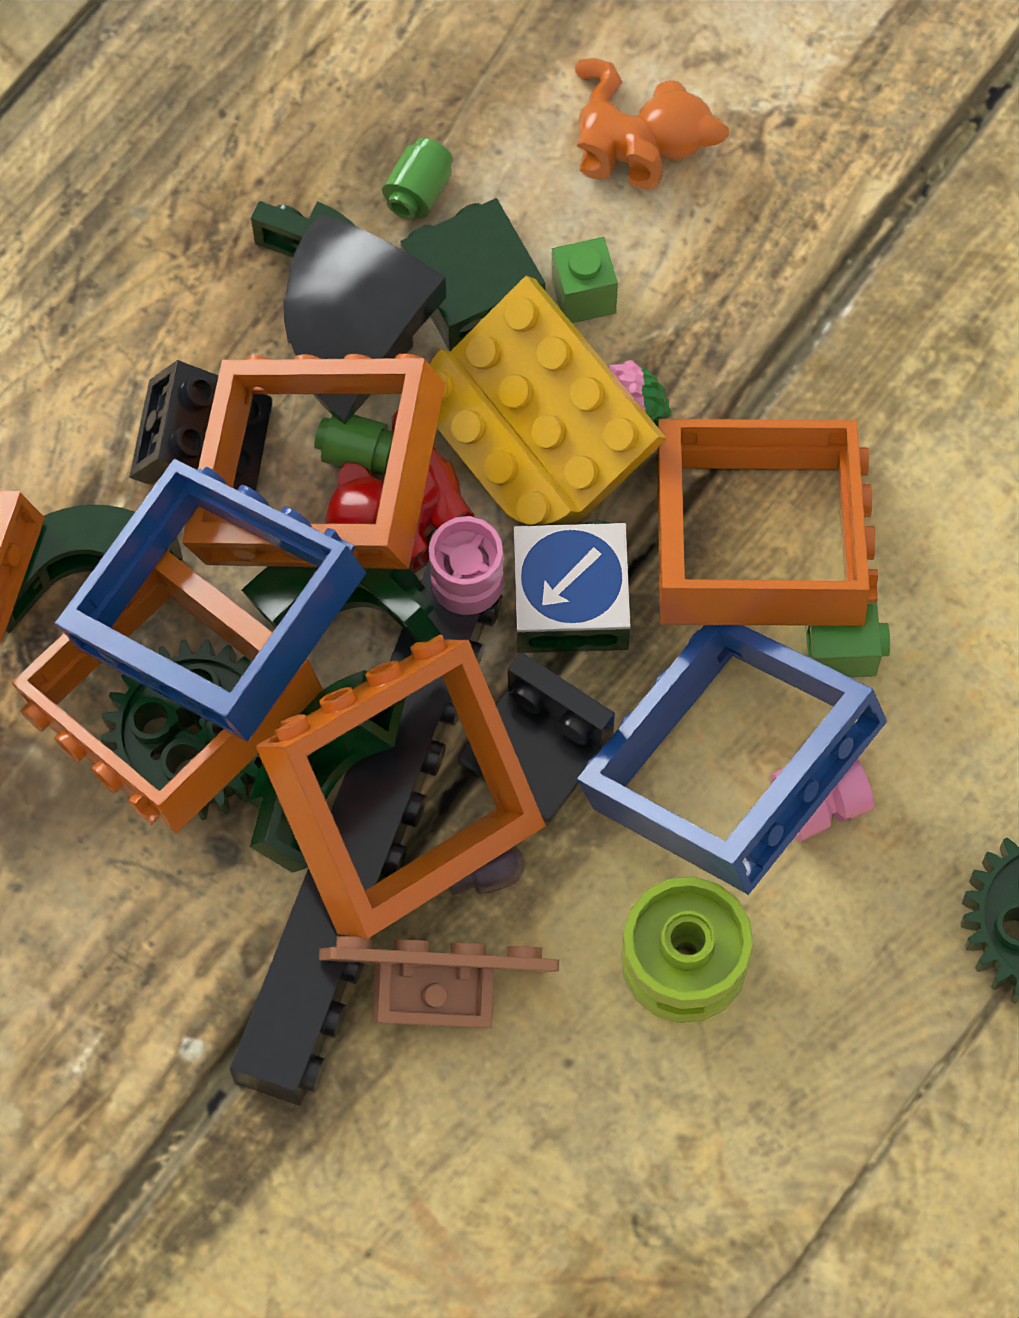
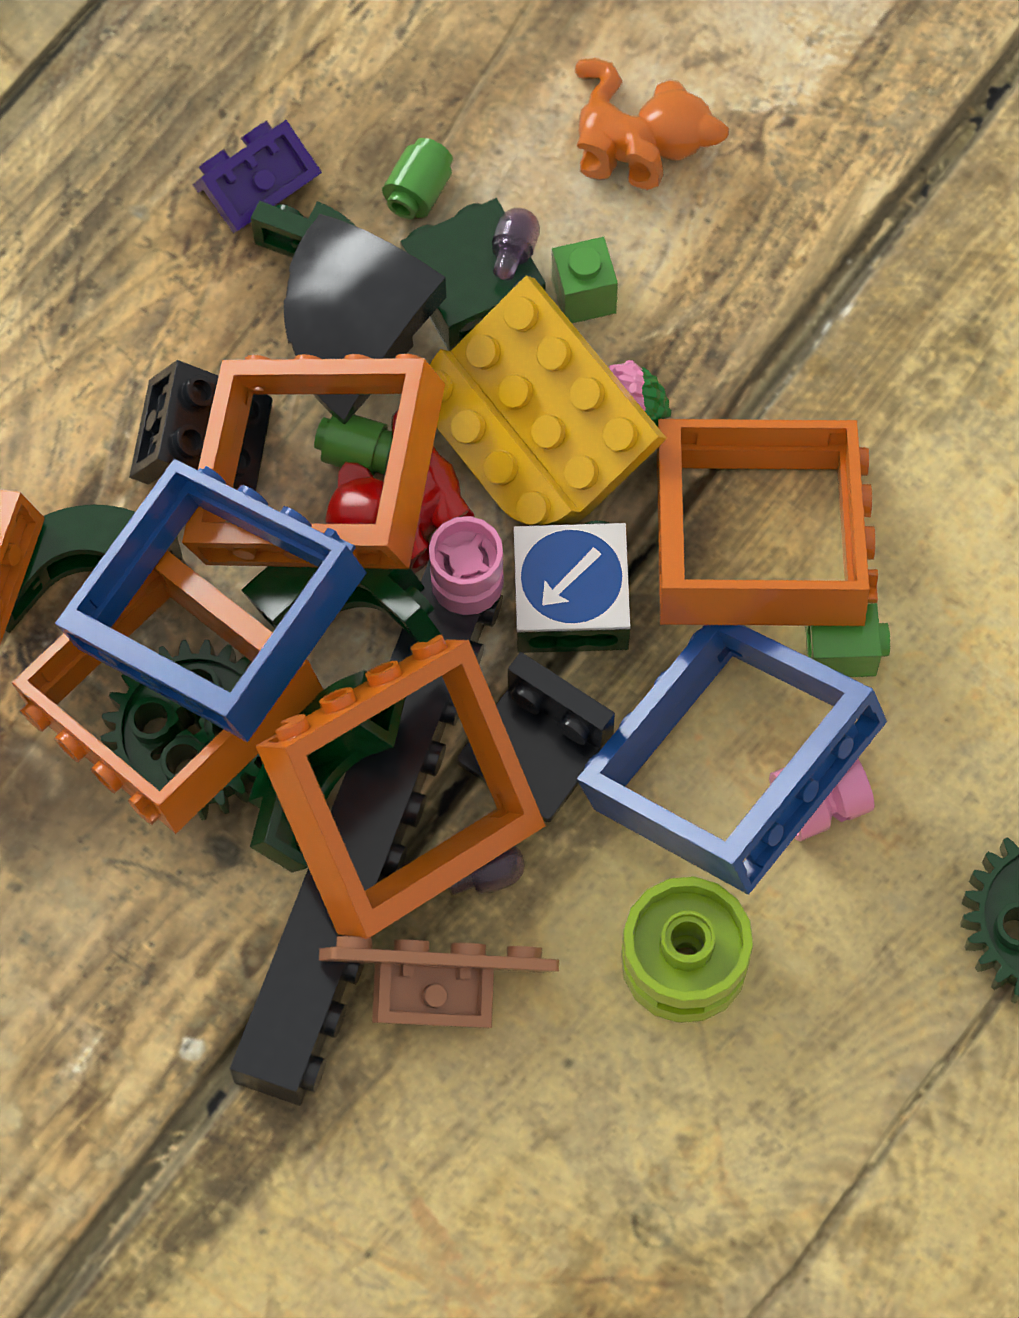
none -> dark purple bracket [192,120,322,234]
none -> clear purple cylinder [492,207,540,280]

